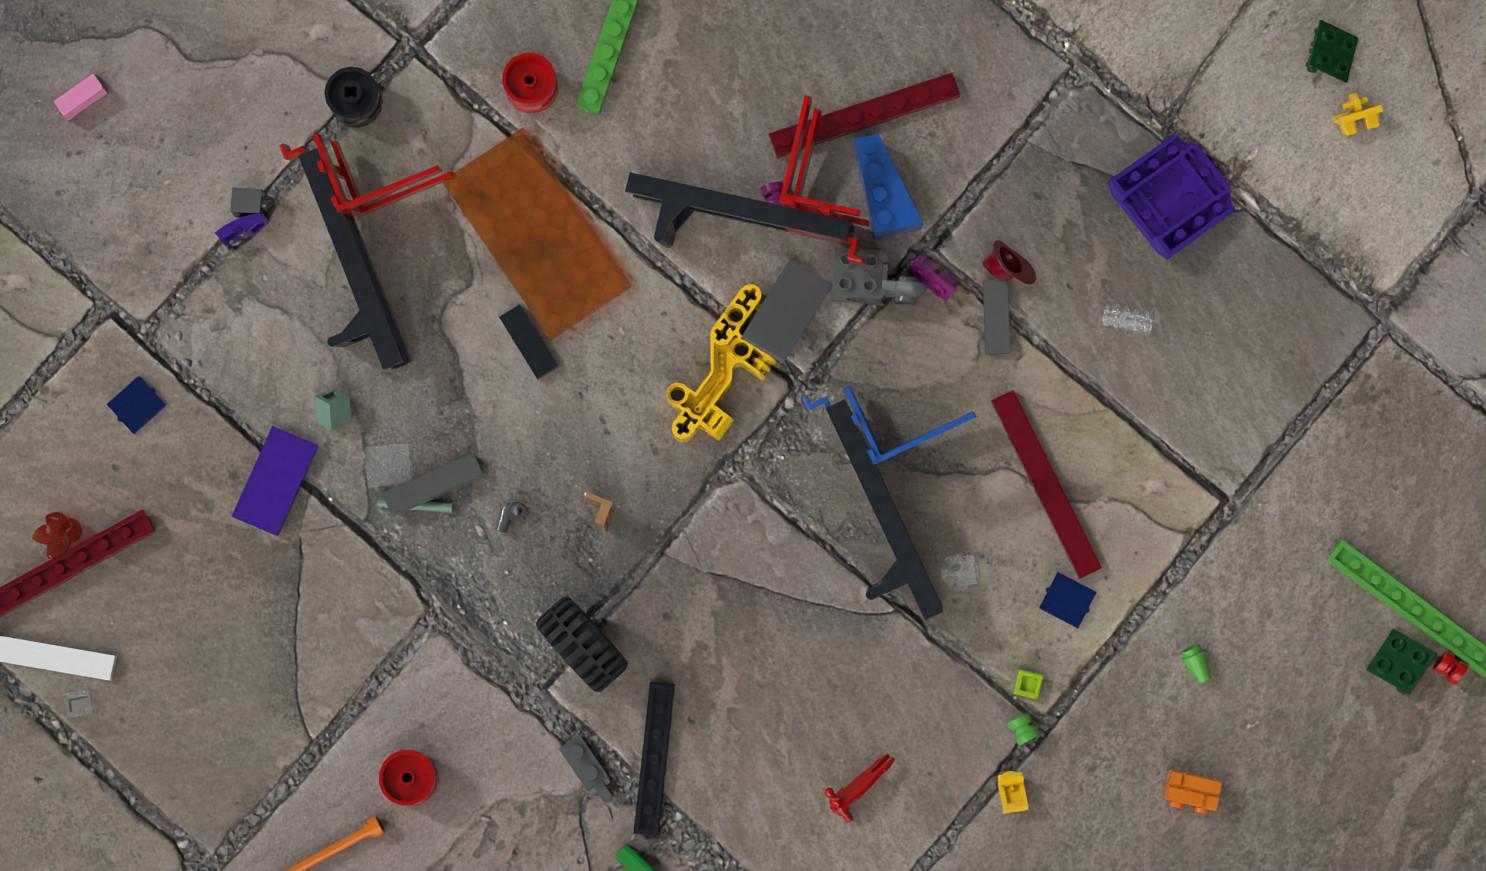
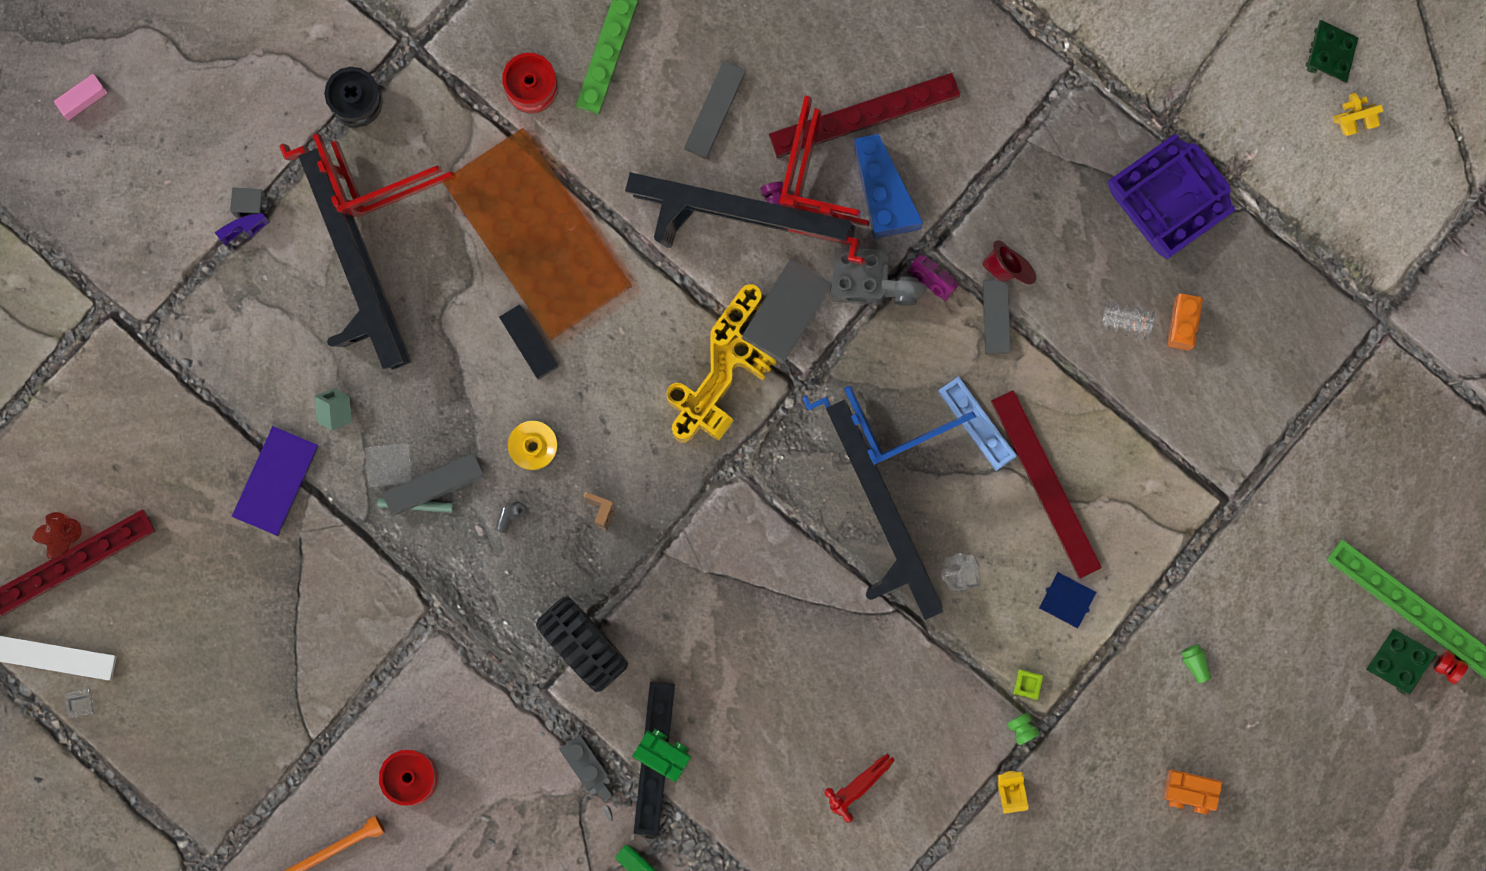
clear blue piece [106,376,167,434] -> none
none -> yellow dish [508,421,557,470]
none -> green brick [632,729,692,783]
none -> dark grey tile [684,61,746,159]
none -> light blue tile [938,376,1017,471]
none -> orange brick [1166,293,1203,351]

